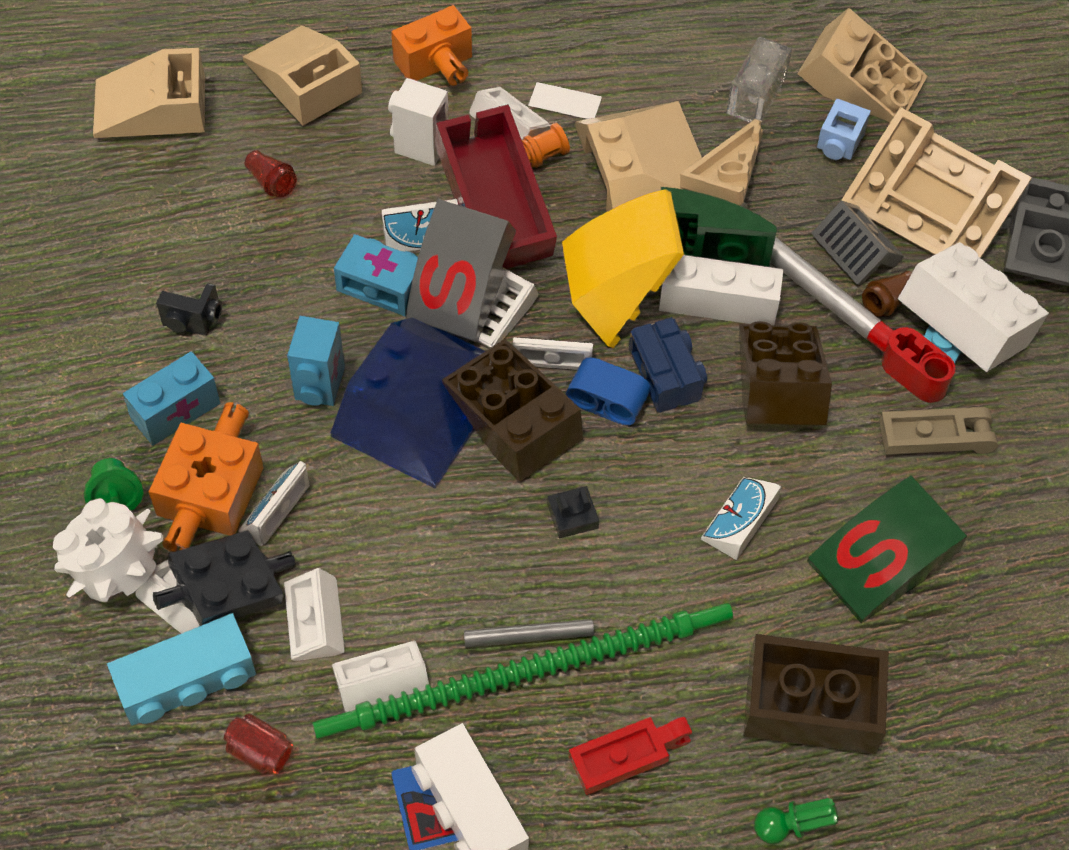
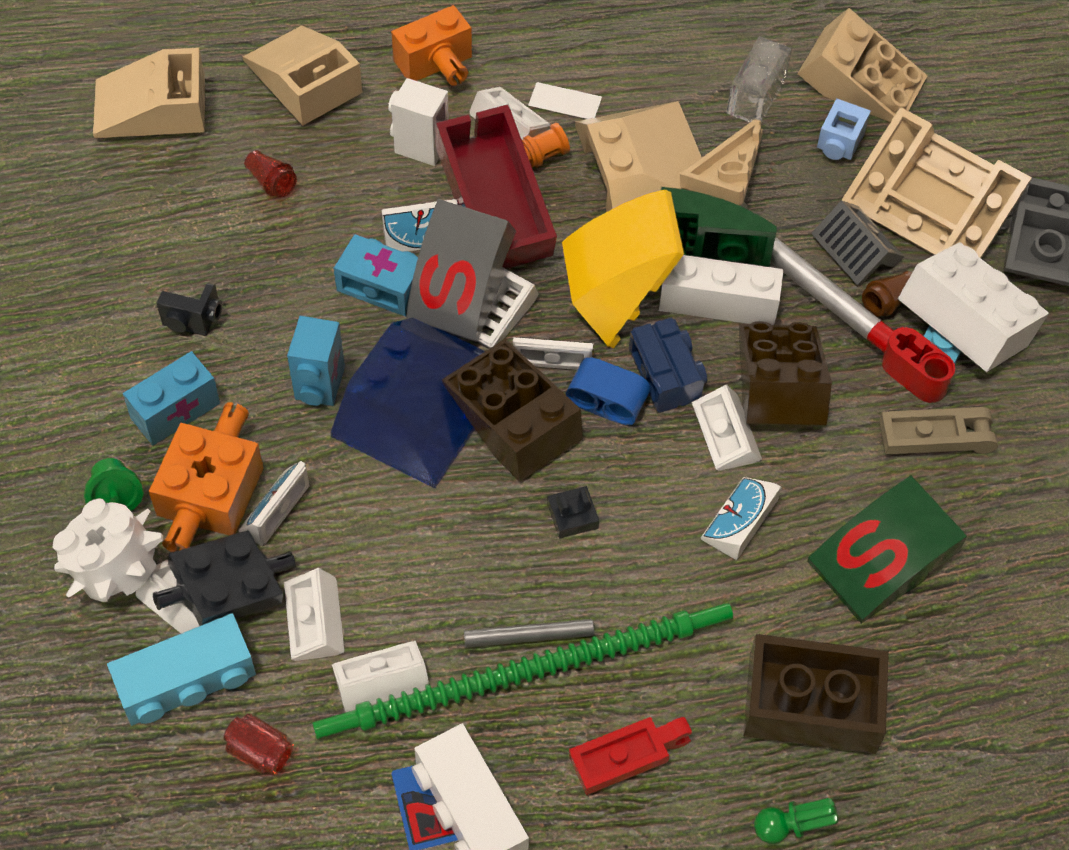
none -> white slope [692,385,762,471]

